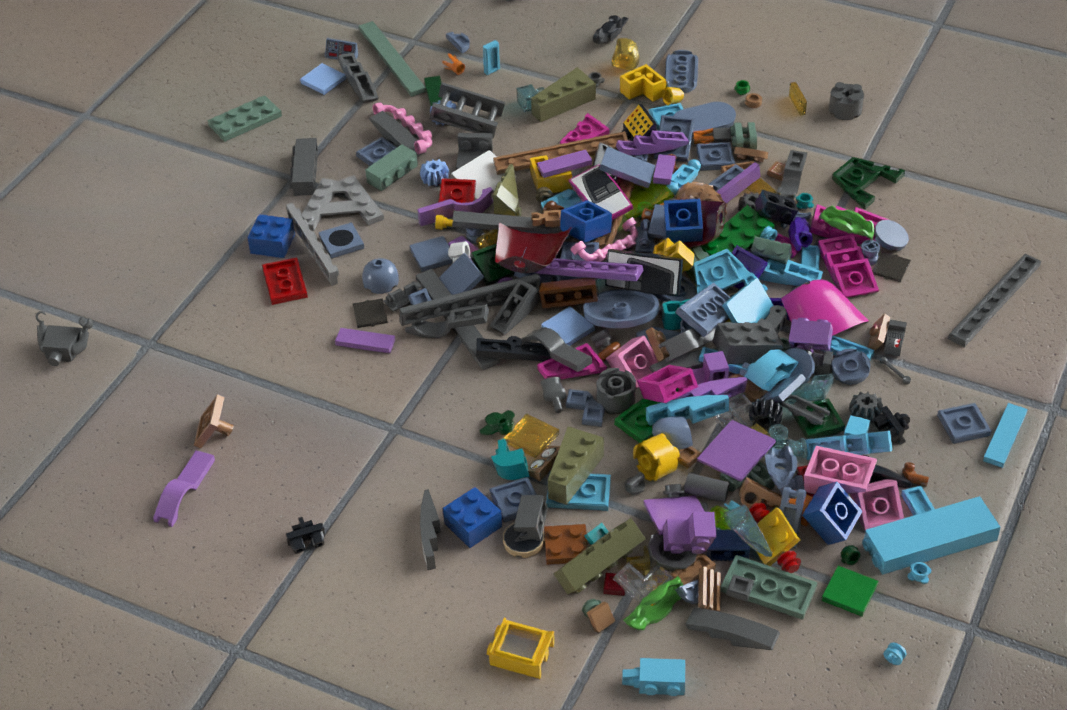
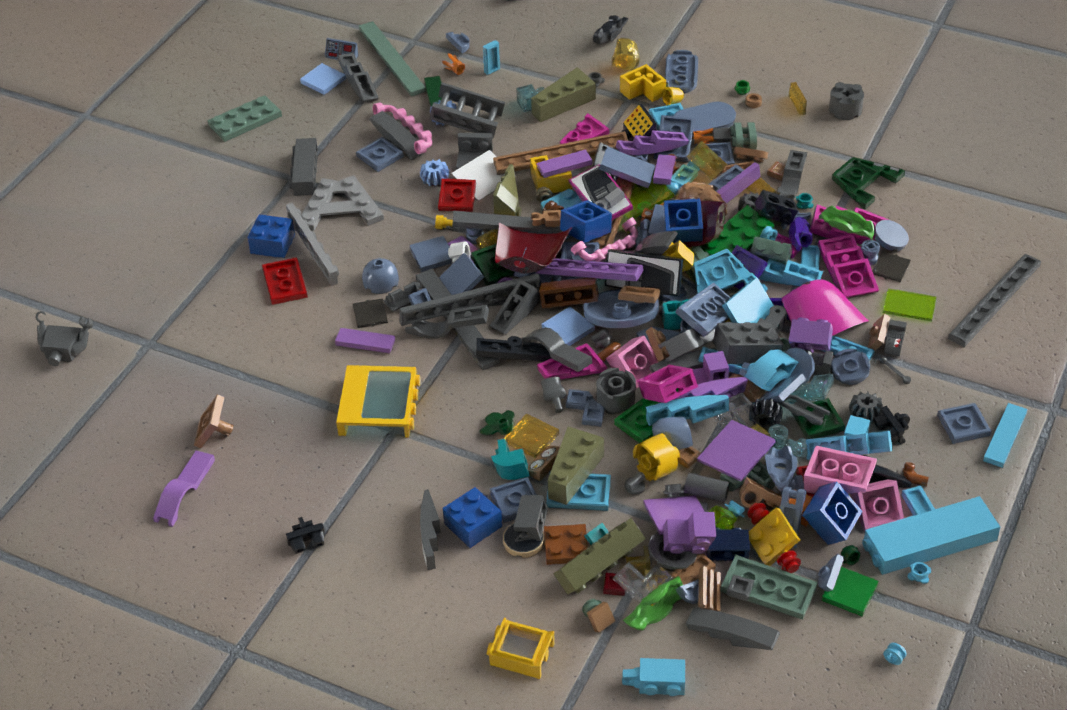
sand blue tile [318,222,364,258] -> none
sand green brick [365,144,418,191] -> none
medium lavender piece [417,187,493,226] -> none
clear light blue piece [724,504,772,557] -> none
none -> panel [336,365,420,438]
none -> light grey bar [594,187,625,210]
none -> medium nougat plate [618,286,660,303]
none -> dark grey slope [634,231,678,255]
none -> clear yellow brick [687,141,727,180]
none -> sand blue plate [818,554,843,592]
none -> clear neon green piece [883,288,936,322]

